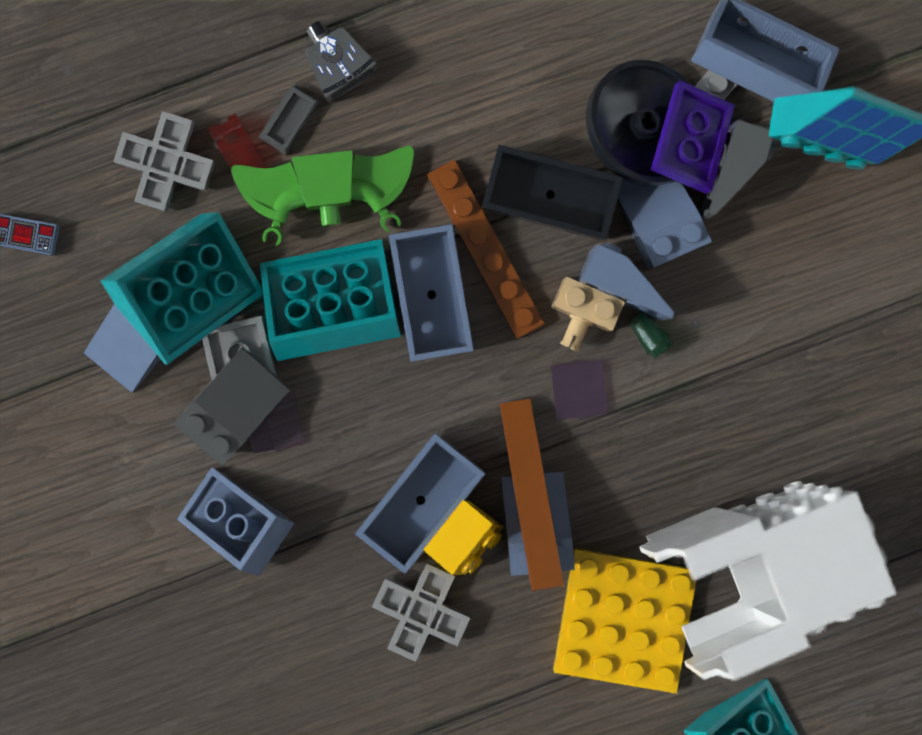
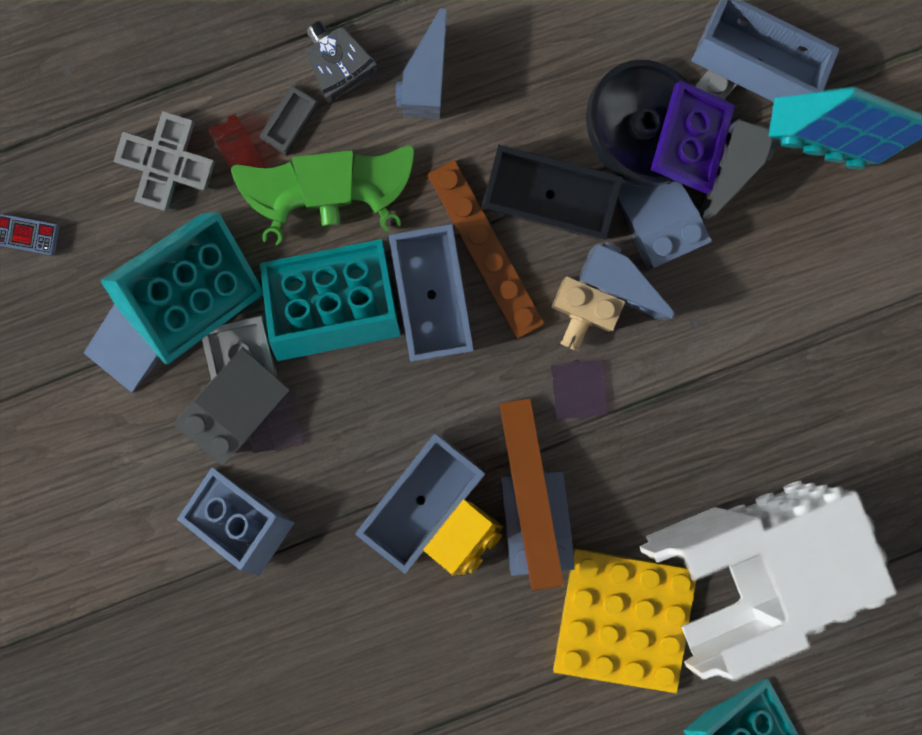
light grey plate [372,562,470,662] -> none
clear green cone [628,312,674,359] -> none
none -> sand blue slope [395,8,447,120]

